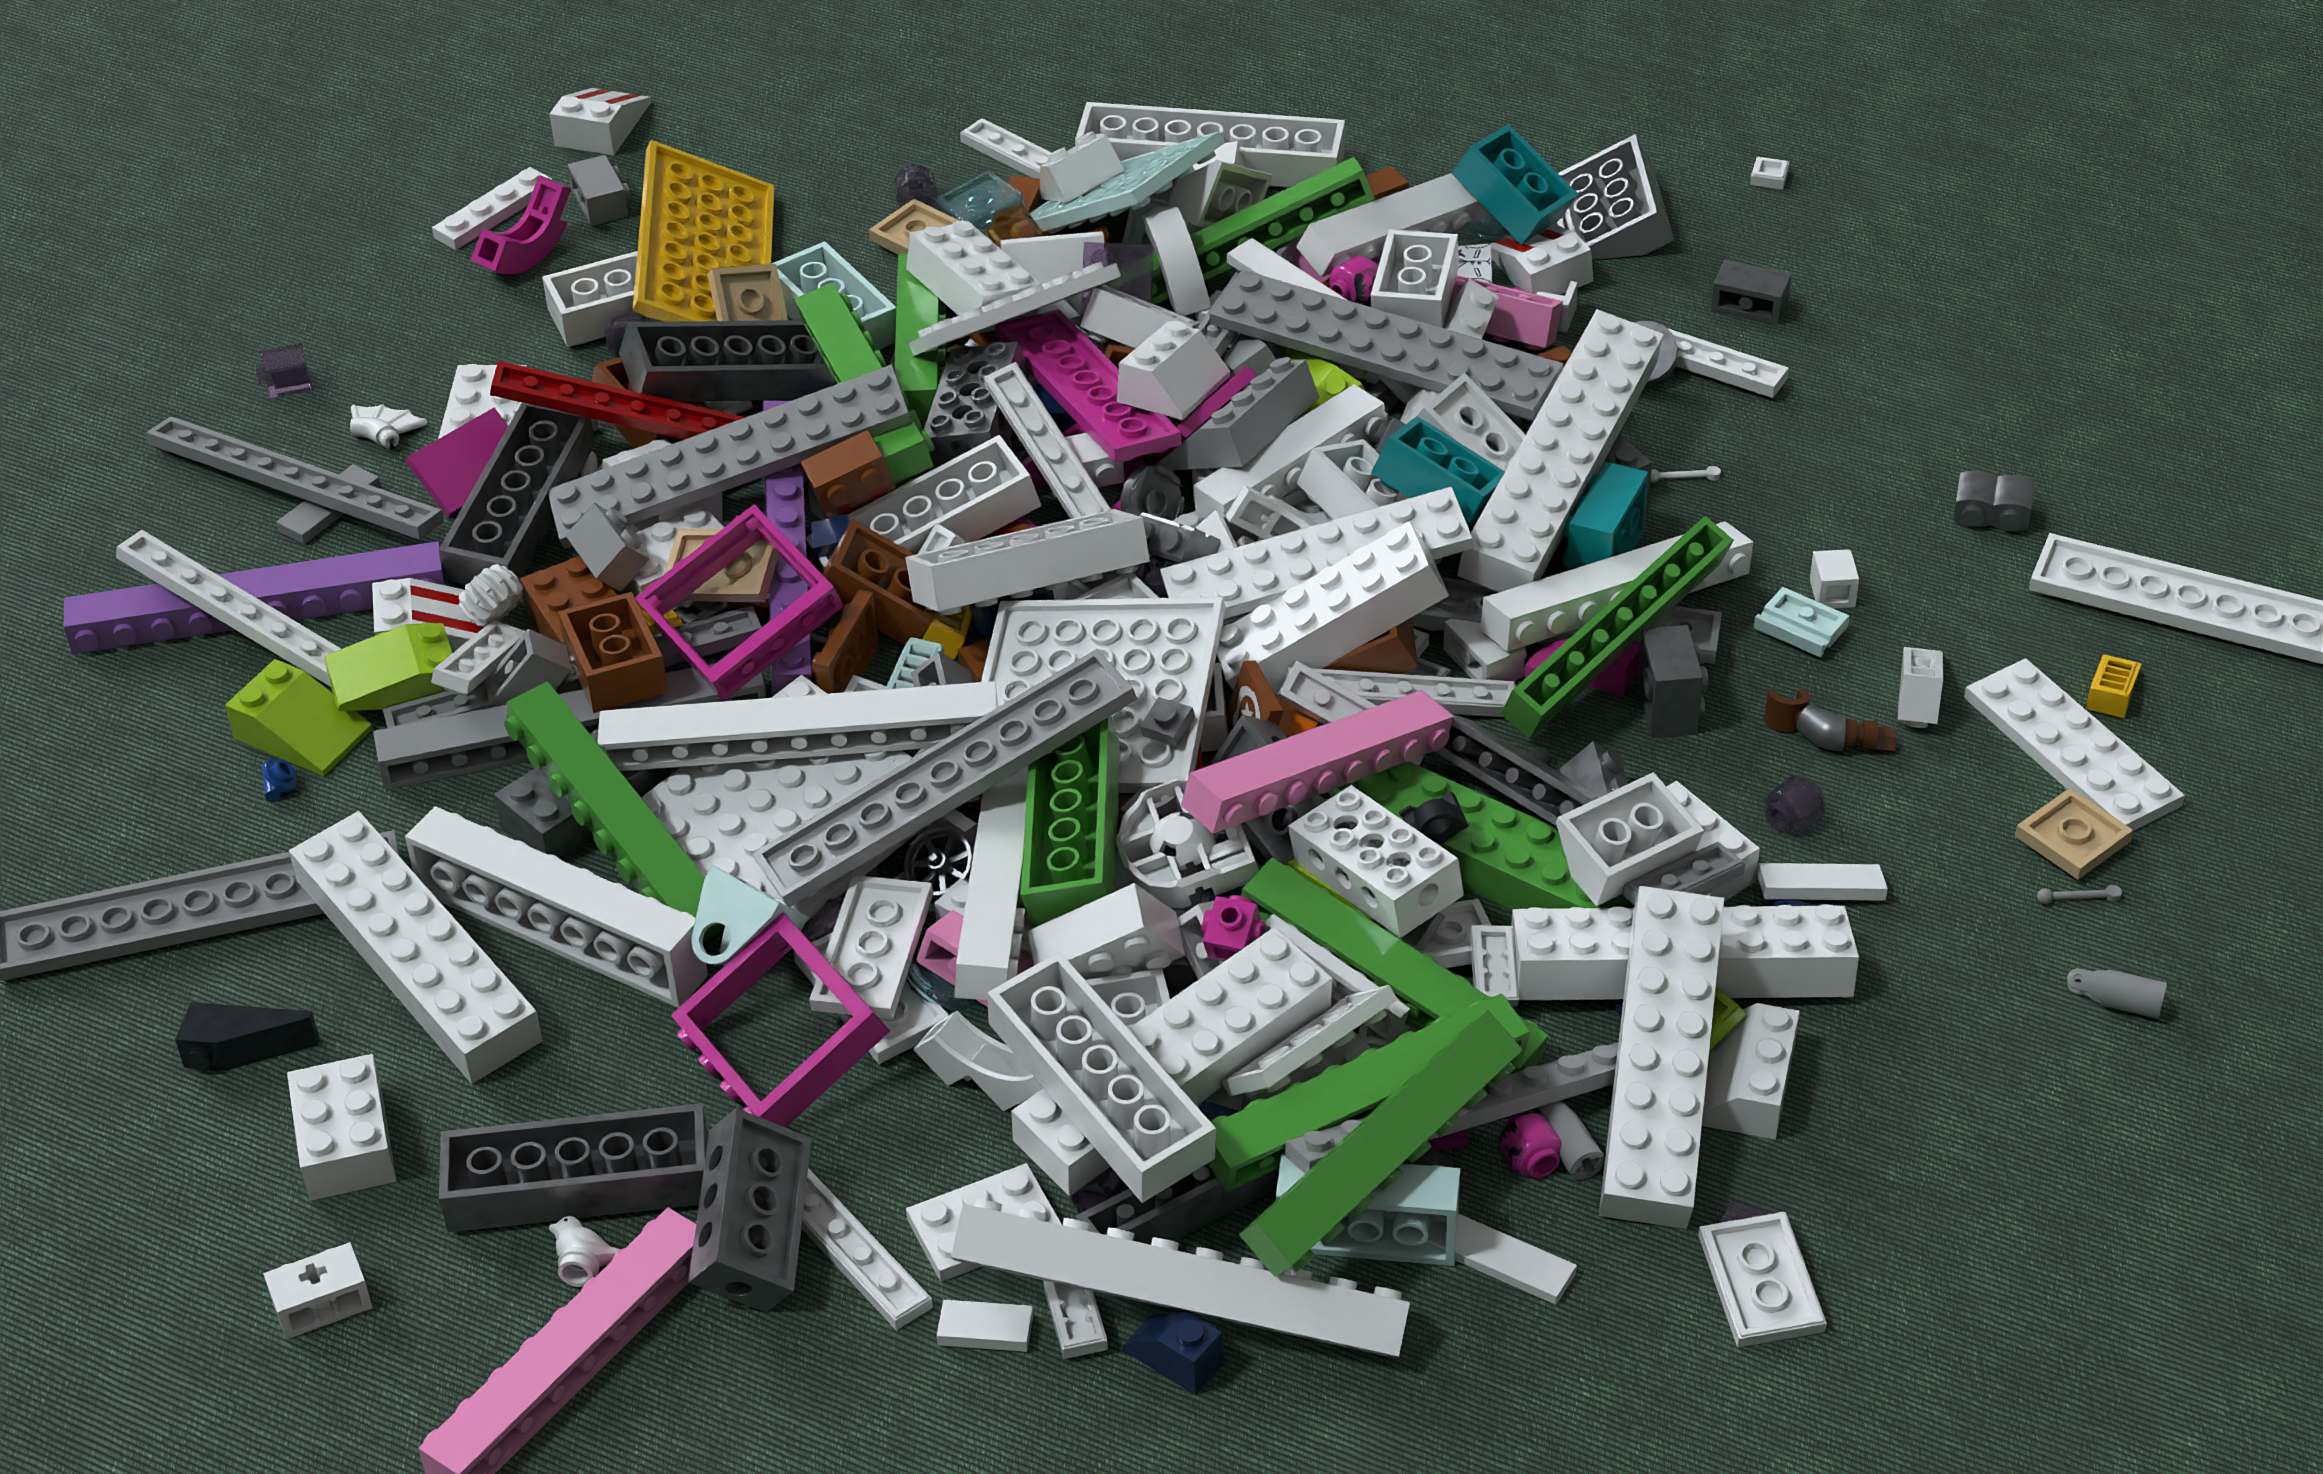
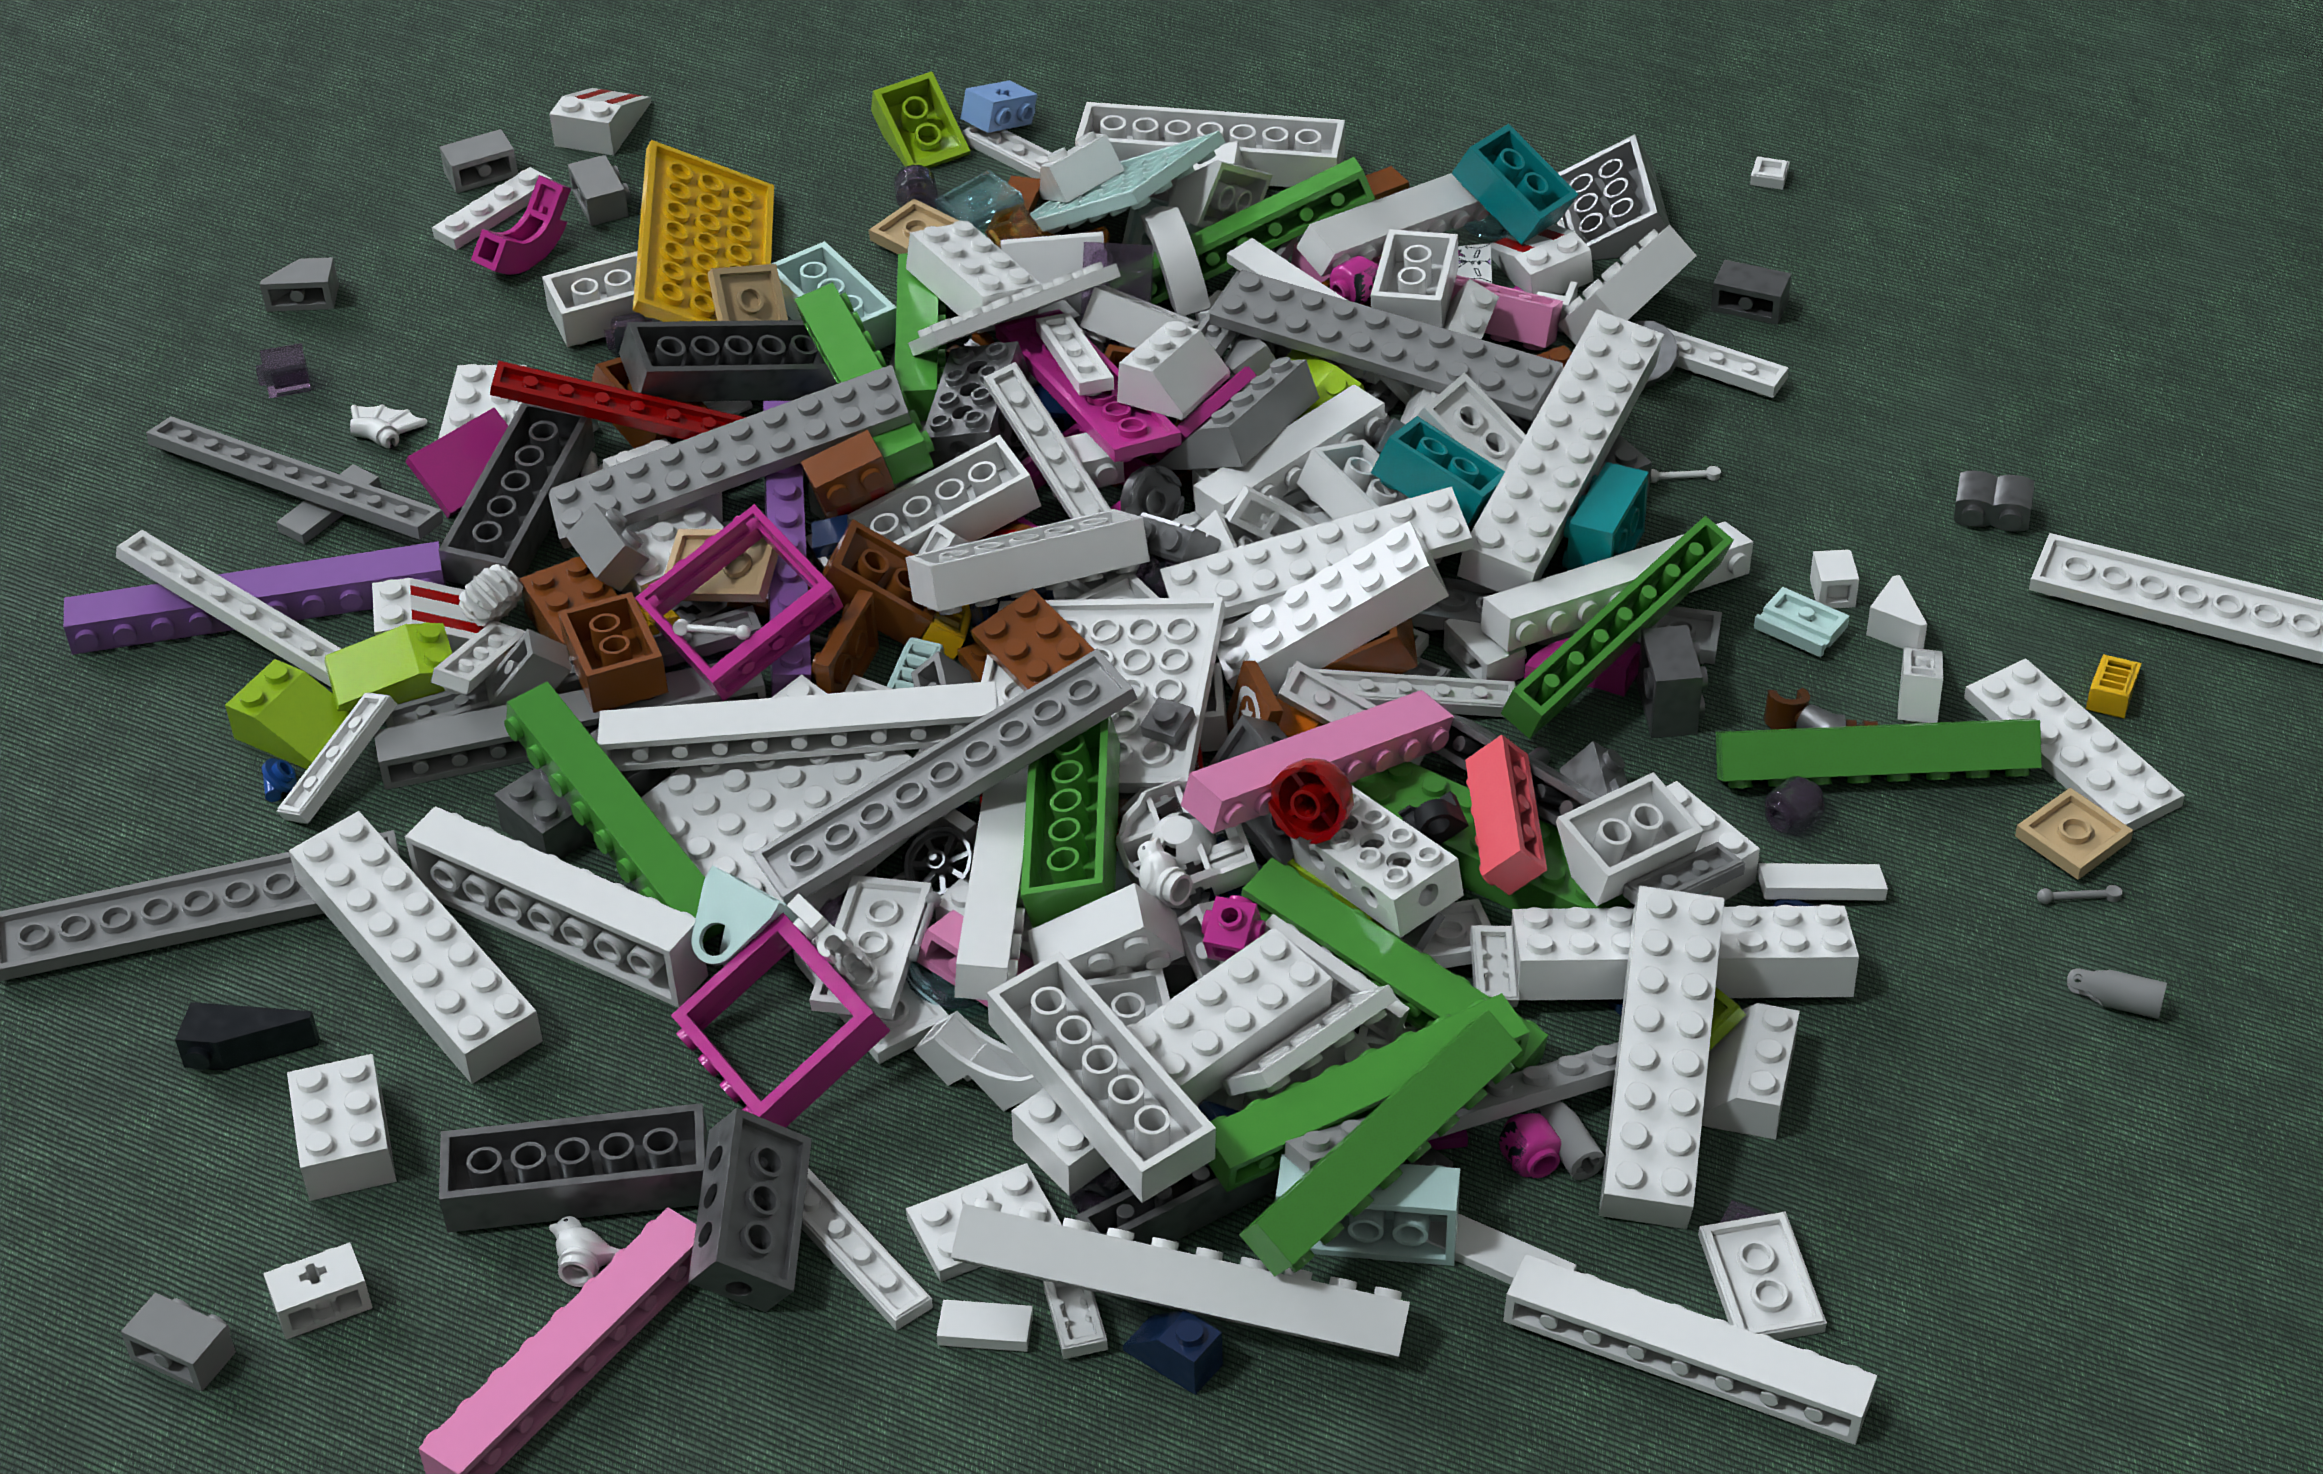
none -> light grey brick [121,1292,236,1392]
none -> light grey slope [260,257,339,312]
none -> white tile [276,692,398,824]
none -> light grey brick [439,129,518,193]
none -> white hinge [672,619,751,640]
none -> white plate [787,893,871,982]
none -> lime slope [871,71,971,174]
none -> light grey hinge [908,892,942,963]
none -> light blue brick [960,80,1037,133]
none -> dark orange plate [970,588,1095,692]
none -> white plate [1036,313,1114,396]
none -> white animal [1137,837,1193,906]
none -> red cylinder [1268,758,1354,844]
none -> coral brick [1465,735,1547,896]
none -> white brick [1503,1254,1877,1445]
none -> white brick [1558,224,1697,345]
none -> bright green brick [1716,719,2042,788]
none -> white slope [1866,575,1927,649]

